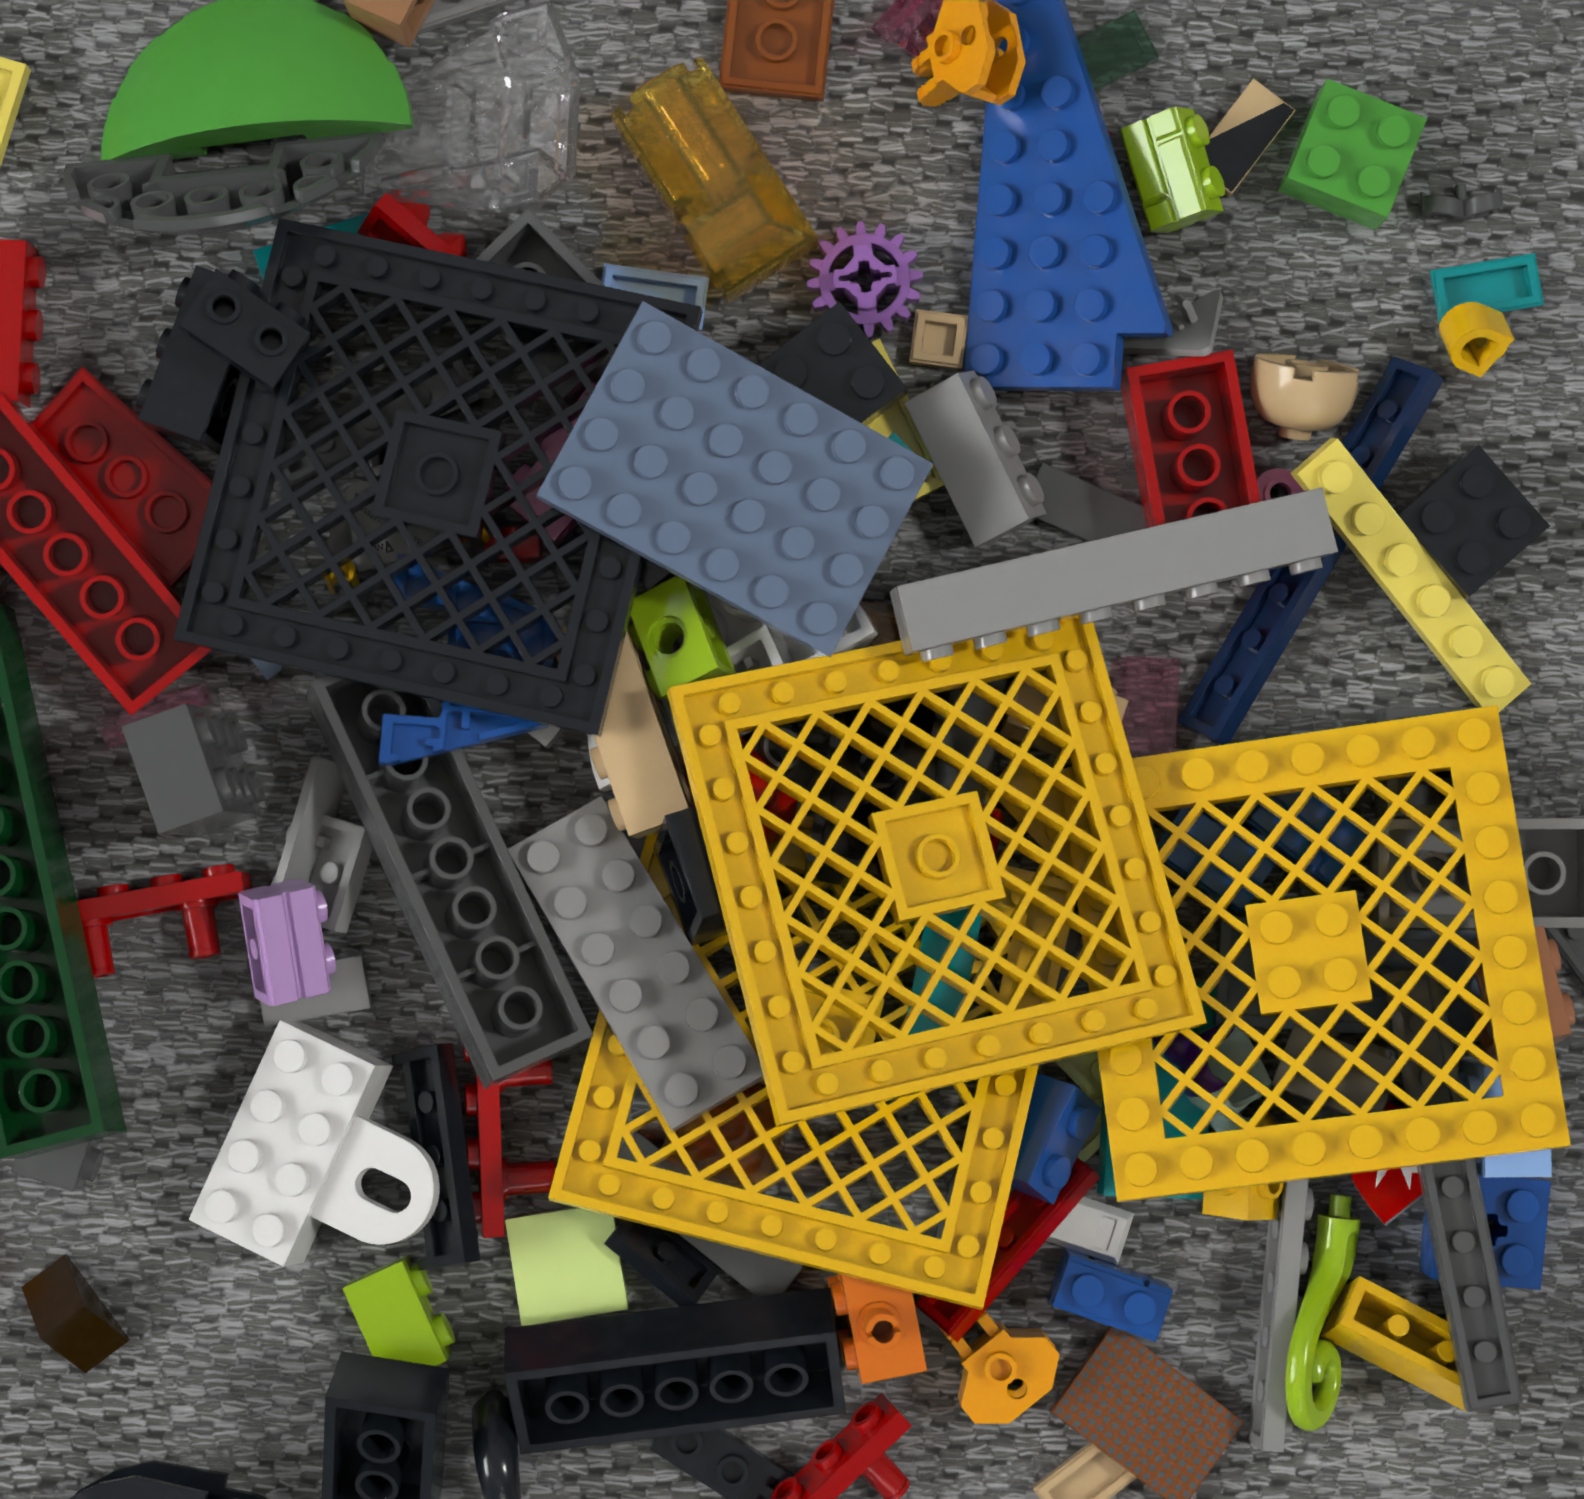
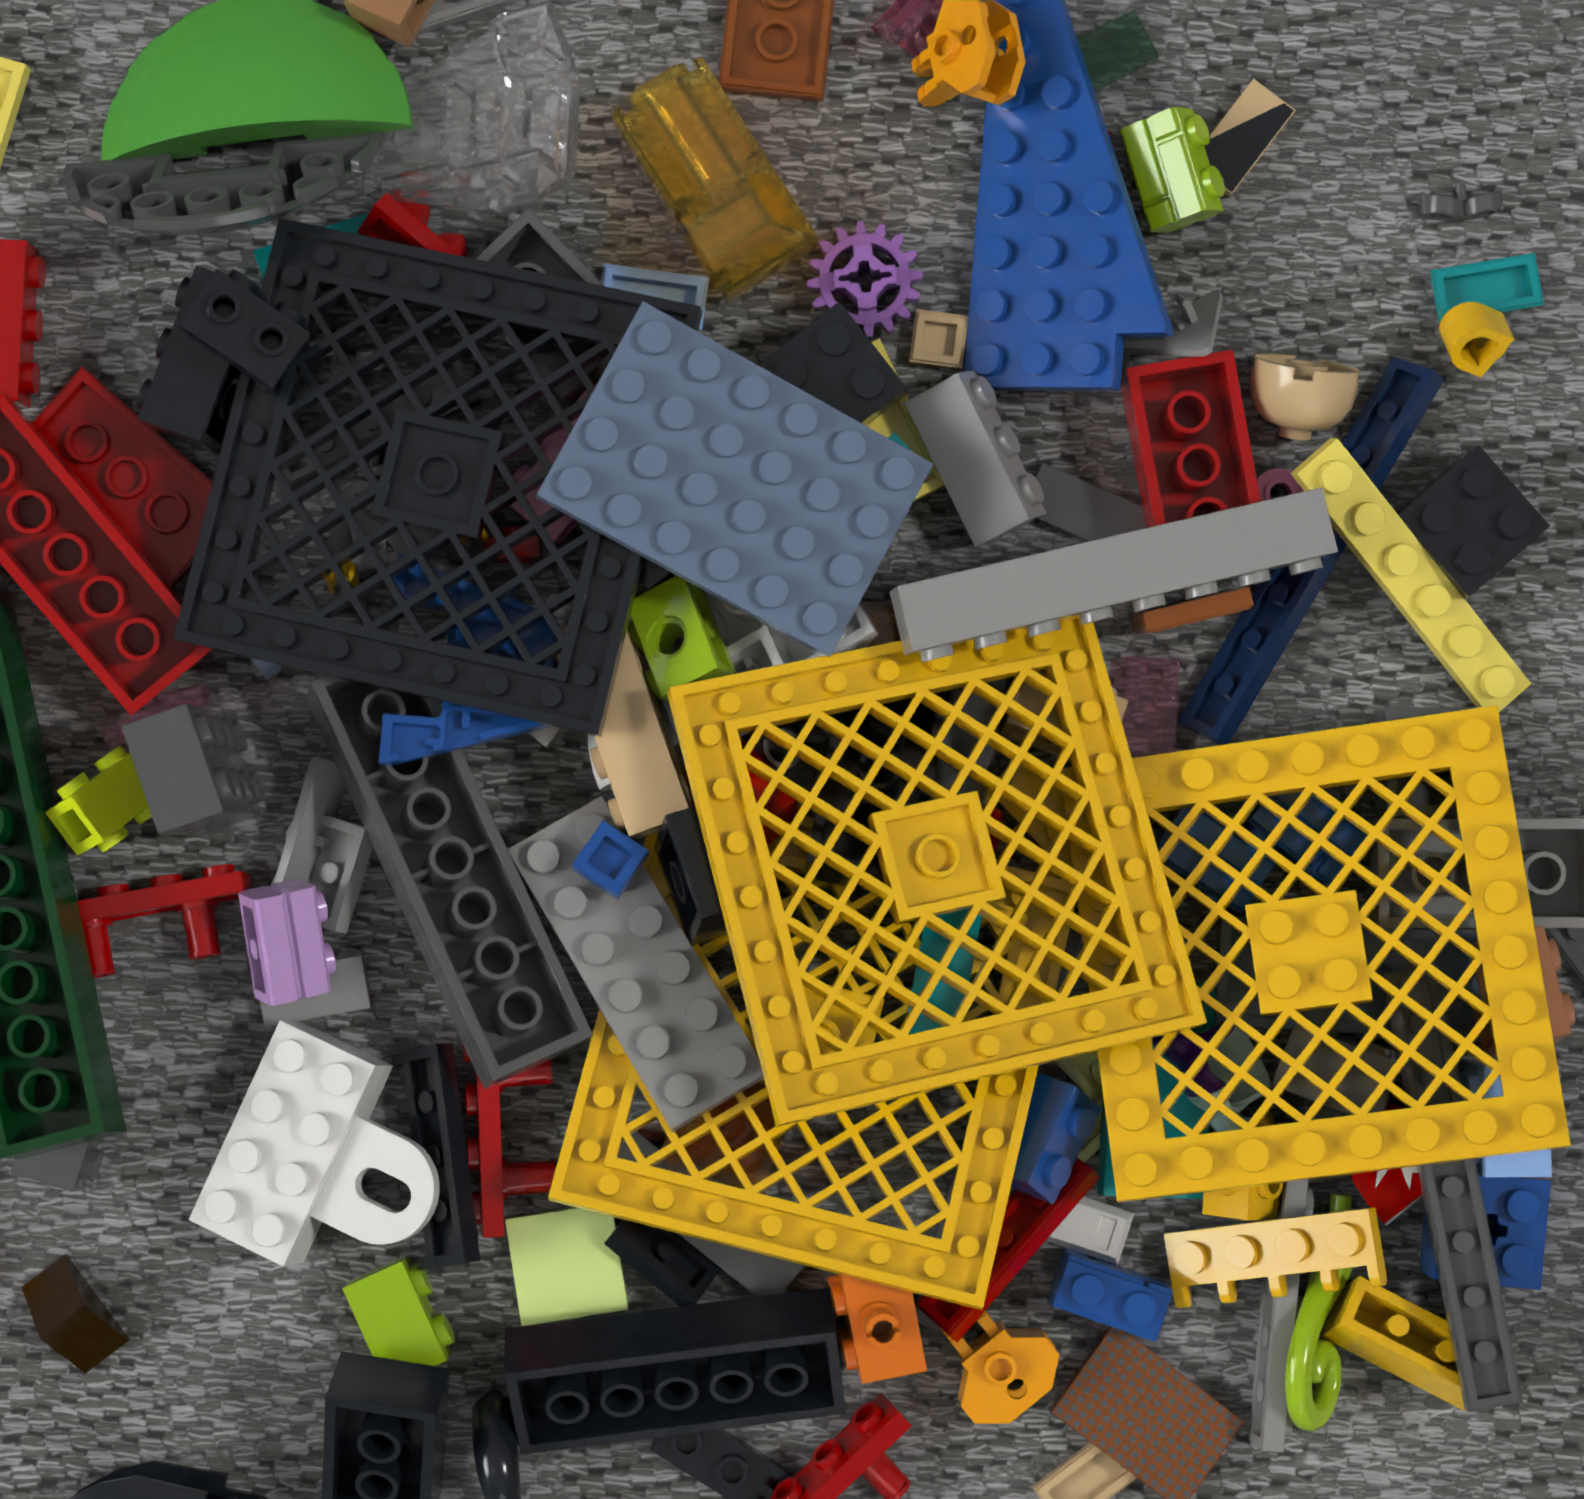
bright green brick [1278,79,1427,230] -> none
none -> neon yellow brick [45,745,152,856]
none -> blue plate [572,821,649,900]
none -> dark orange tile [1129,587,1254,634]
none -> yellow hinge [1164,1207,1387,1308]

